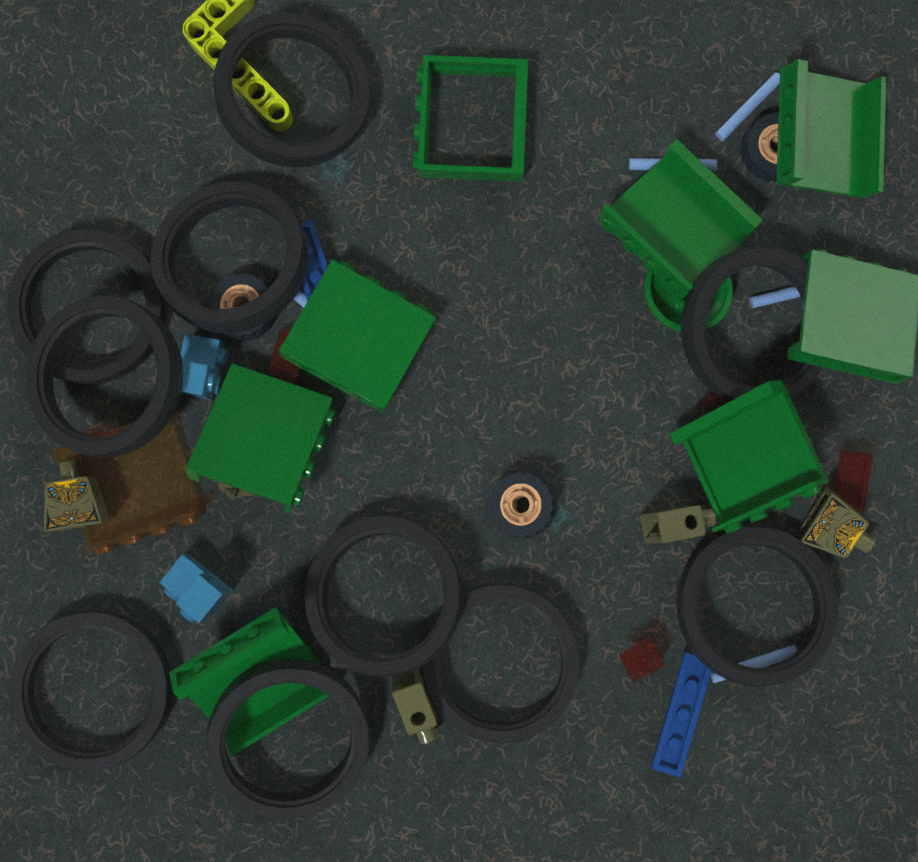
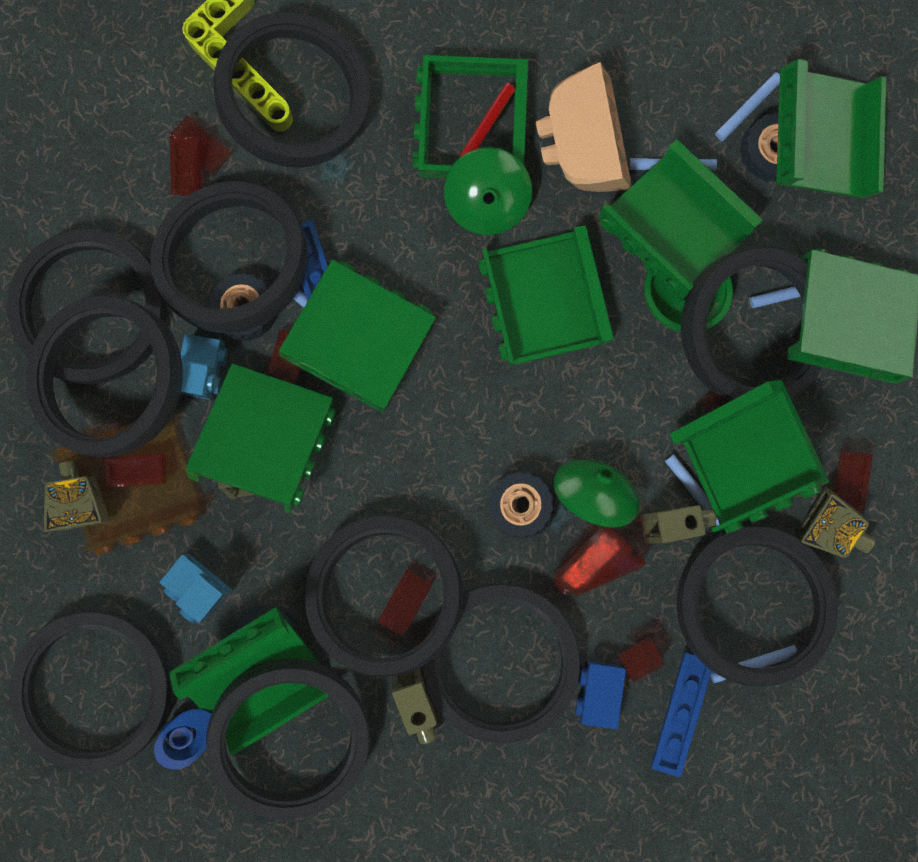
none -> clear red plate [105,454,167,489]
none -> blue piece [154,709,212,769]
none -> clear red plate [169,115,232,176]
none -> clear red plate [170,135,202,196]
none -> clear red plate [378,570,432,637]
none -> green dish [444,147,532,235]
none -> red bar [459,83,516,158]
none -> green panel [478,225,614,367]
none -> light nougat hips [536,62,632,192]
none -> clear red slope [552,525,646,597]
none -> green dish [554,459,640,527]
none -> blue brick [575,660,626,730]
none -> light blue bar [665,454,720,526]

